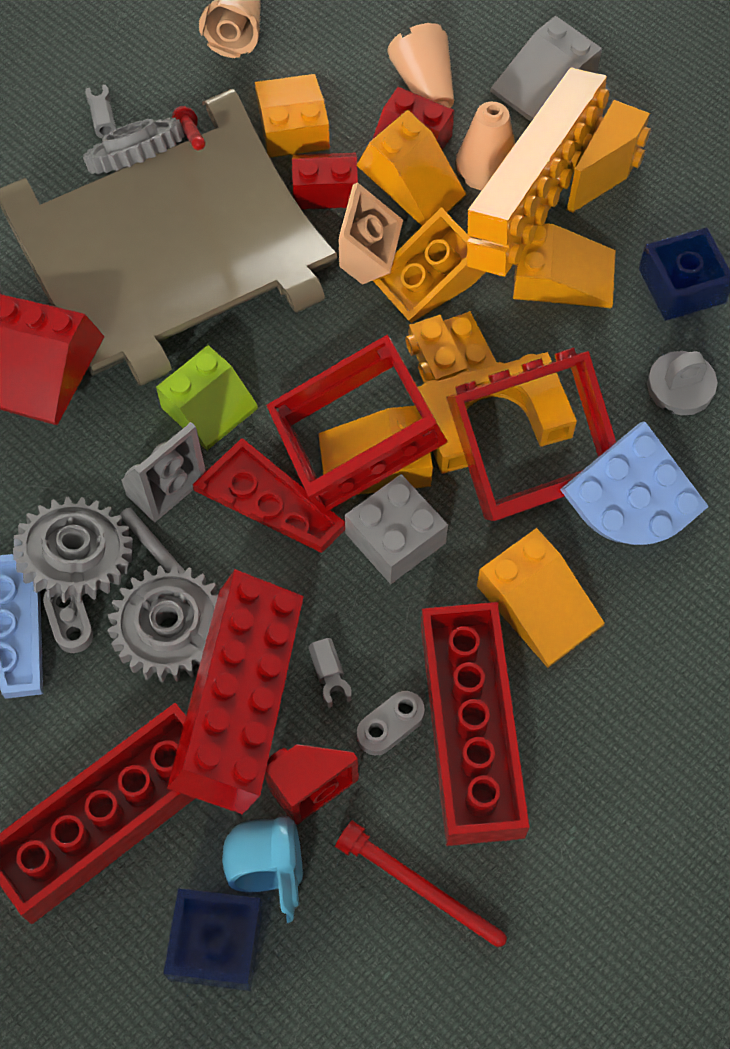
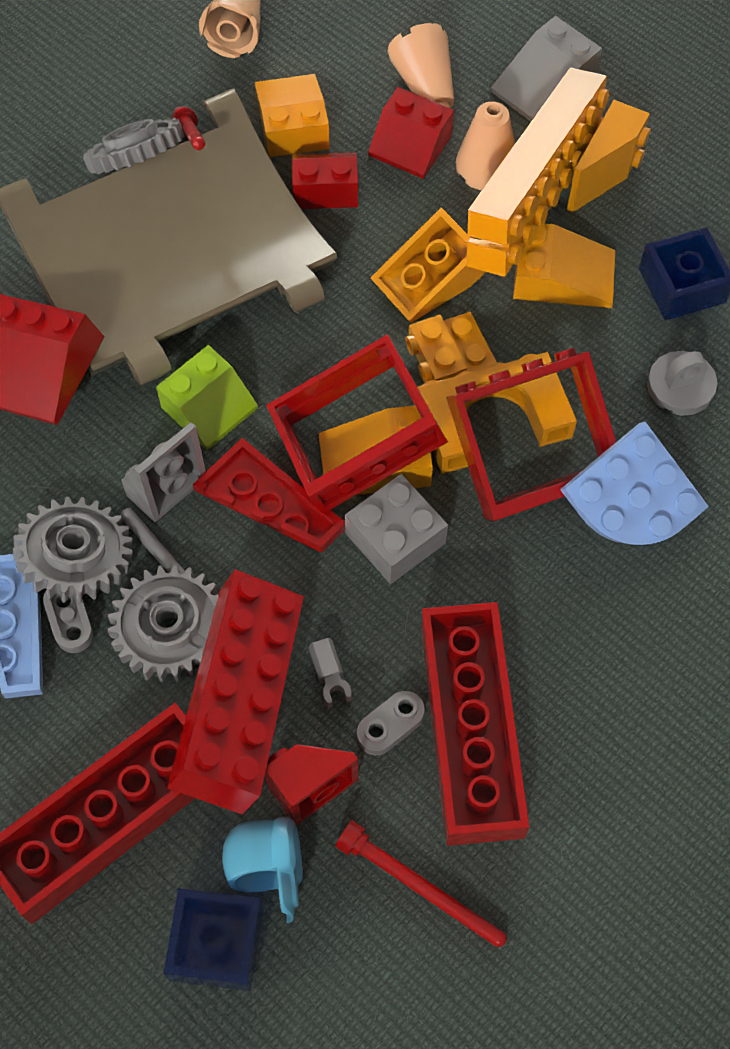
light grey bar [85,85,116,138] -> none
light nougat slope [339,182,403,285] -> none
light orange slope [356,110,466,226] -> none
light orange slope [477,528,605,668] -> none

